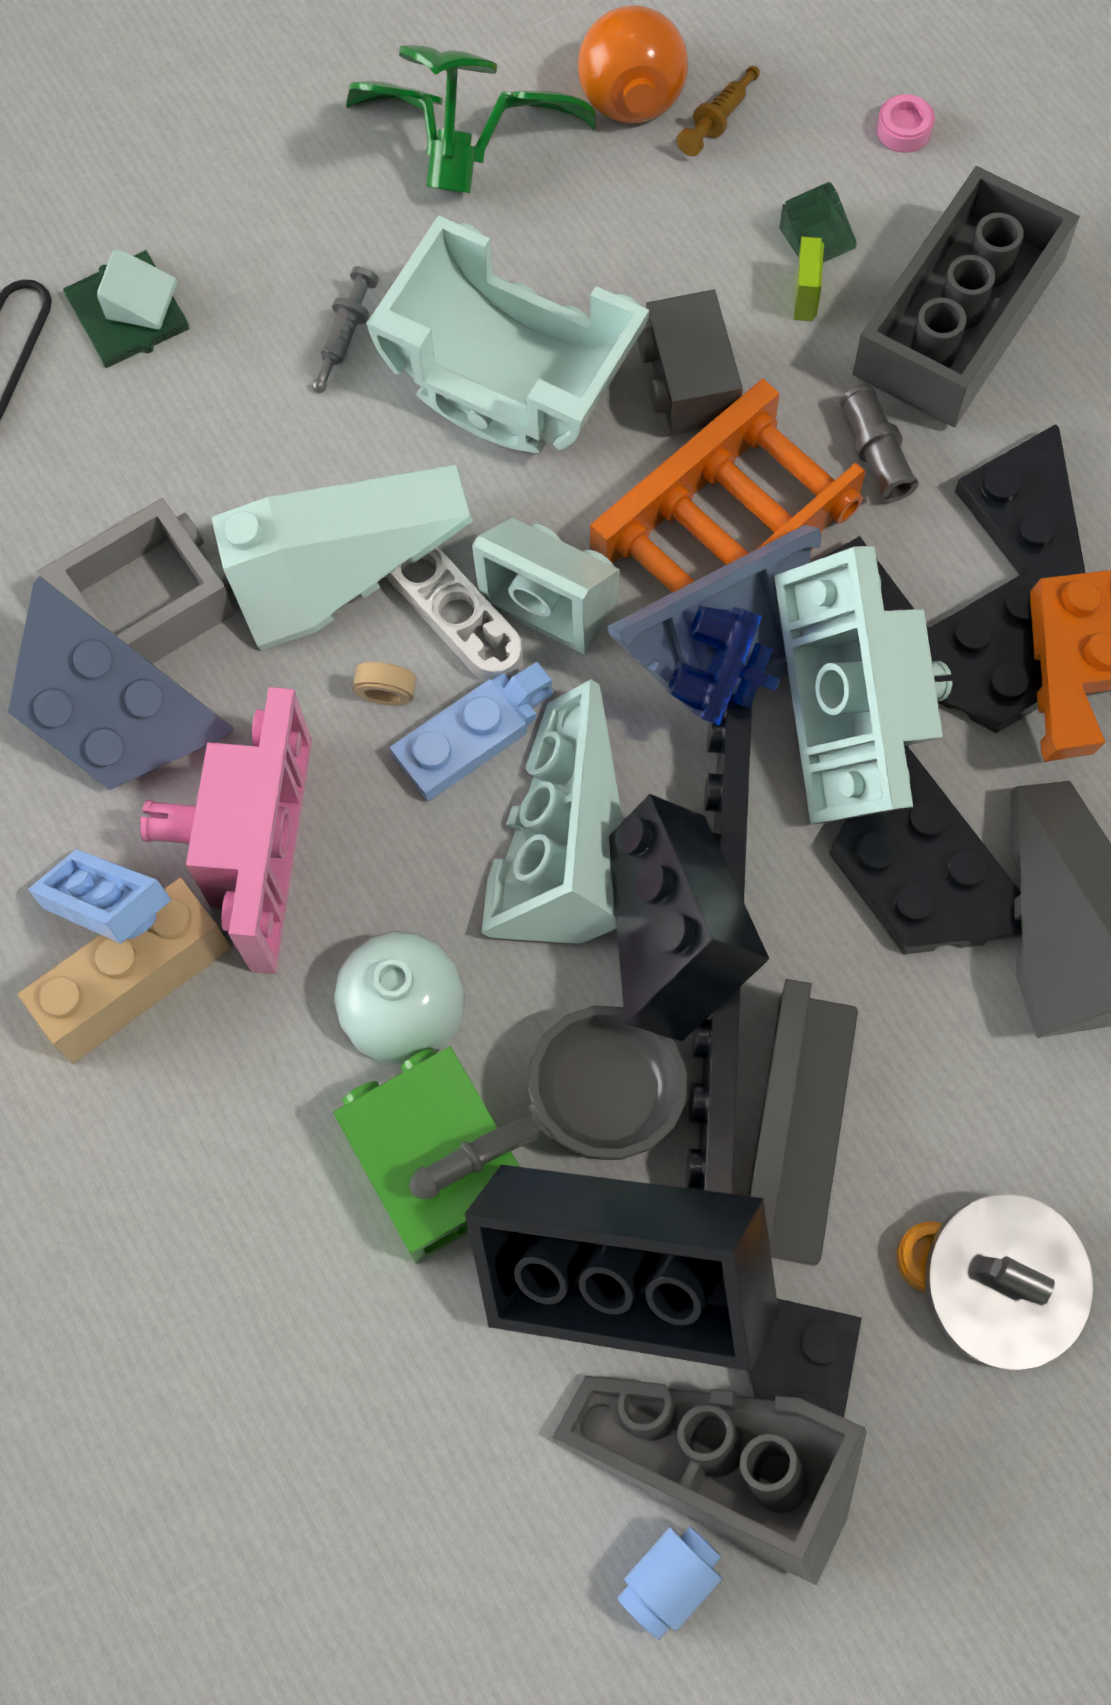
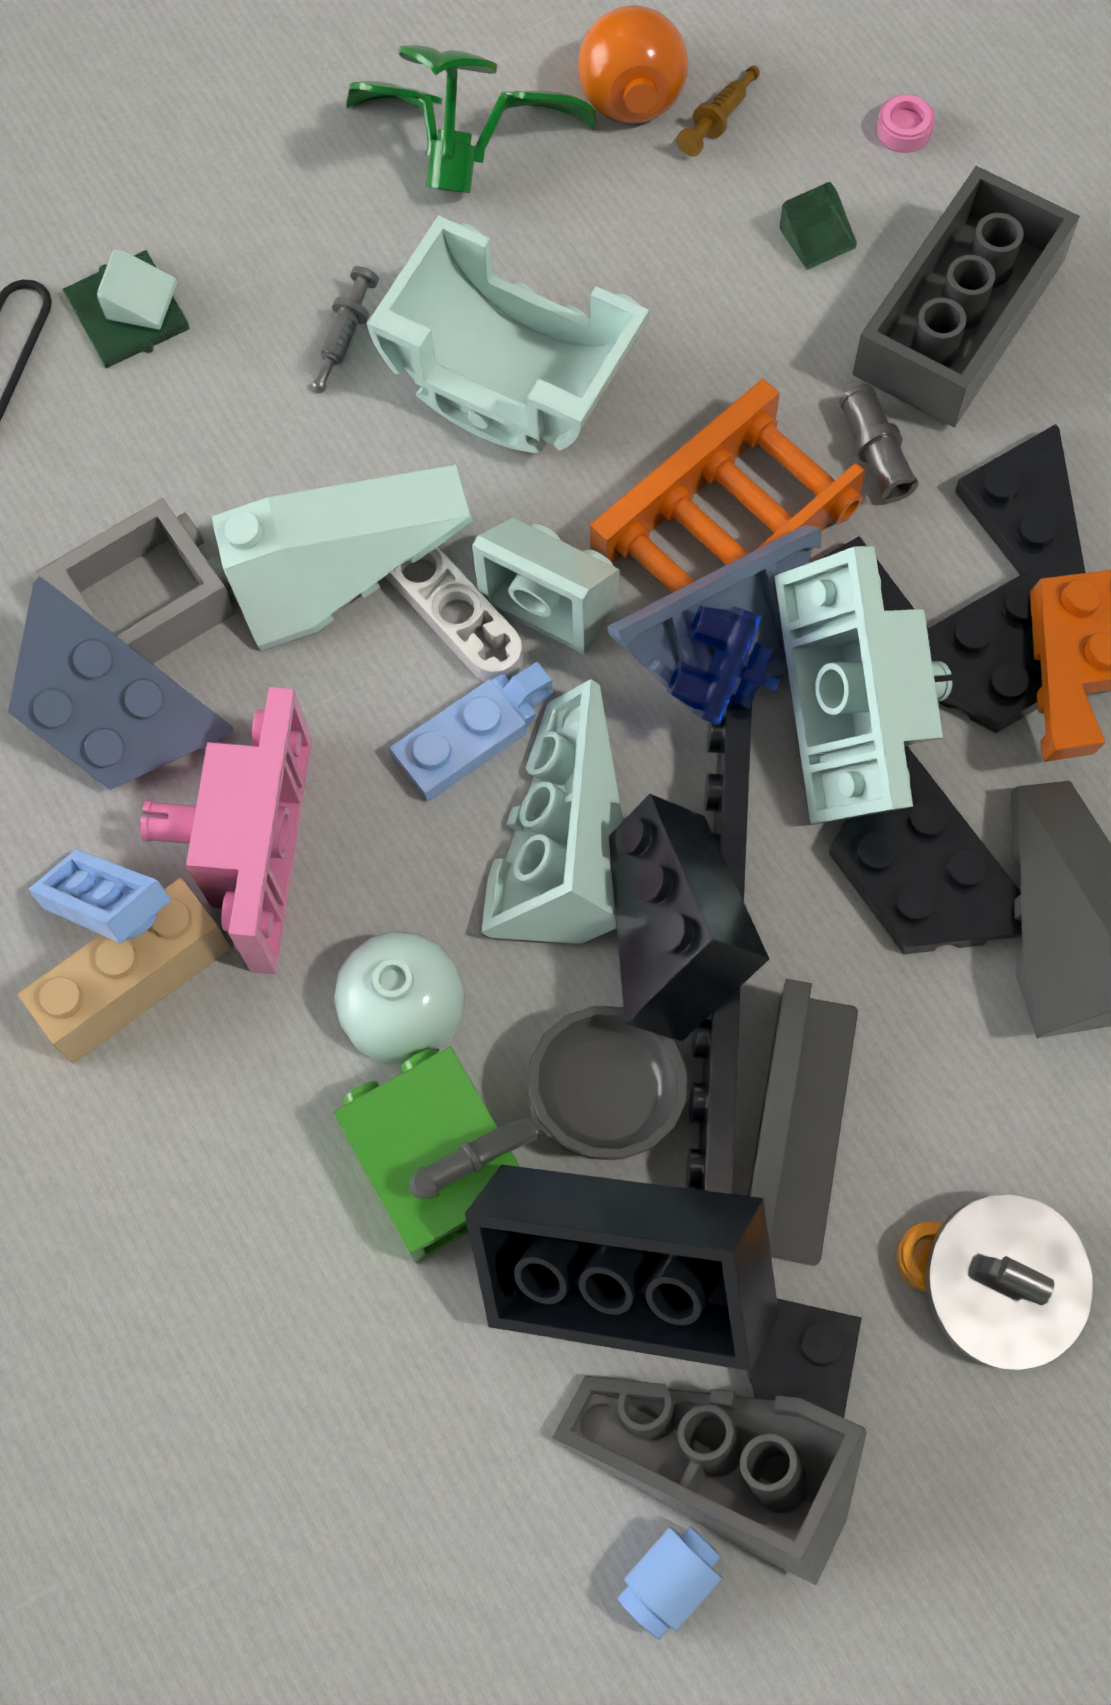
tan tile [352,662,417,706] -> none
dark grey brick [637,289,743,434] -> none
lime tile [793,237,824,321] -> none

